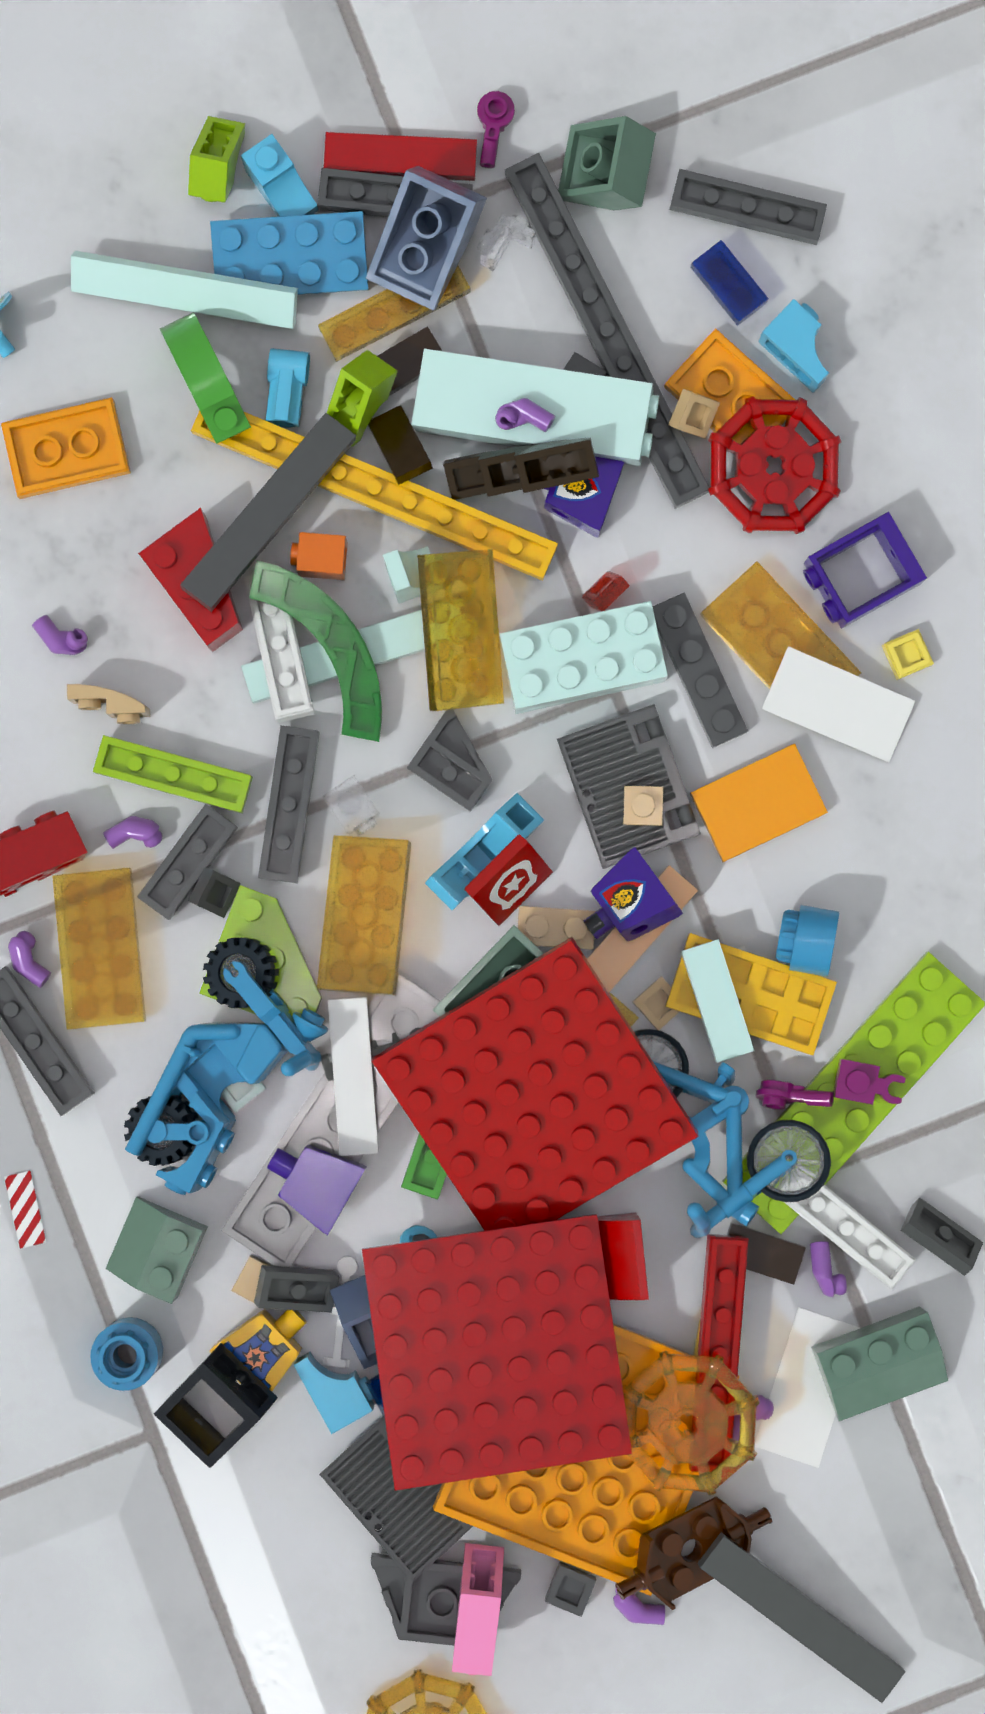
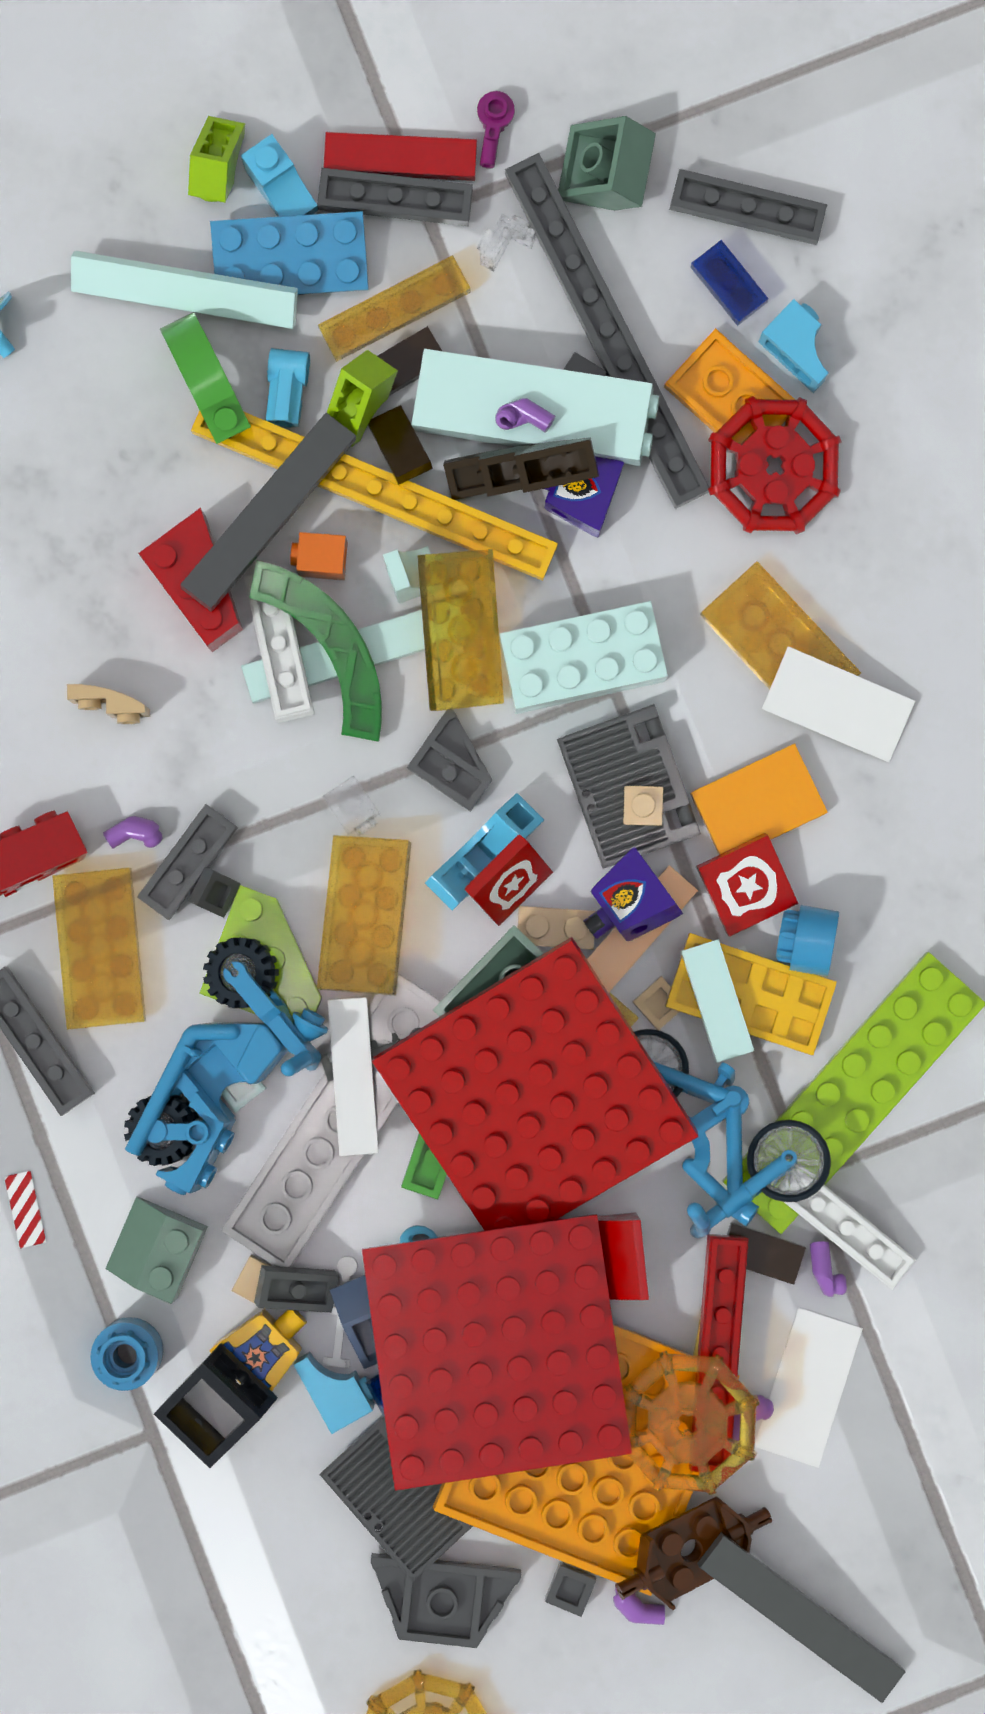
light orange tile [1,397,131,499] -> none
medium lavender arm [8,931,51,988] -> none
medium lavender arm [32,615,88,655] -> none
lime plate [93,735,253,814] -> none
dark grey plate [258,725,320,884] -> none
torso [267,1145,367,1235] -> none
sand blue slope [365,166,487,311] -> none
bright pink slope [452,1543,504,1676] -> none
clear red tile [582,571,630,612] -> none
dark grey plate [653,592,748,748] -> none
tan plate [669,389,720,439] -> none
magenta plate [755,1080,834,1110] -> none
dark purple window [803,511,927,629] -> none
sand green slope [811,1306,948,1421] -> none
magenta plate [833,1058,906,1105] -> none
light yellow tile [882,629,934,680] -> none
dark grey plate [900,1198,983,1276] -> none
none -> red tile [696,833,799,937]

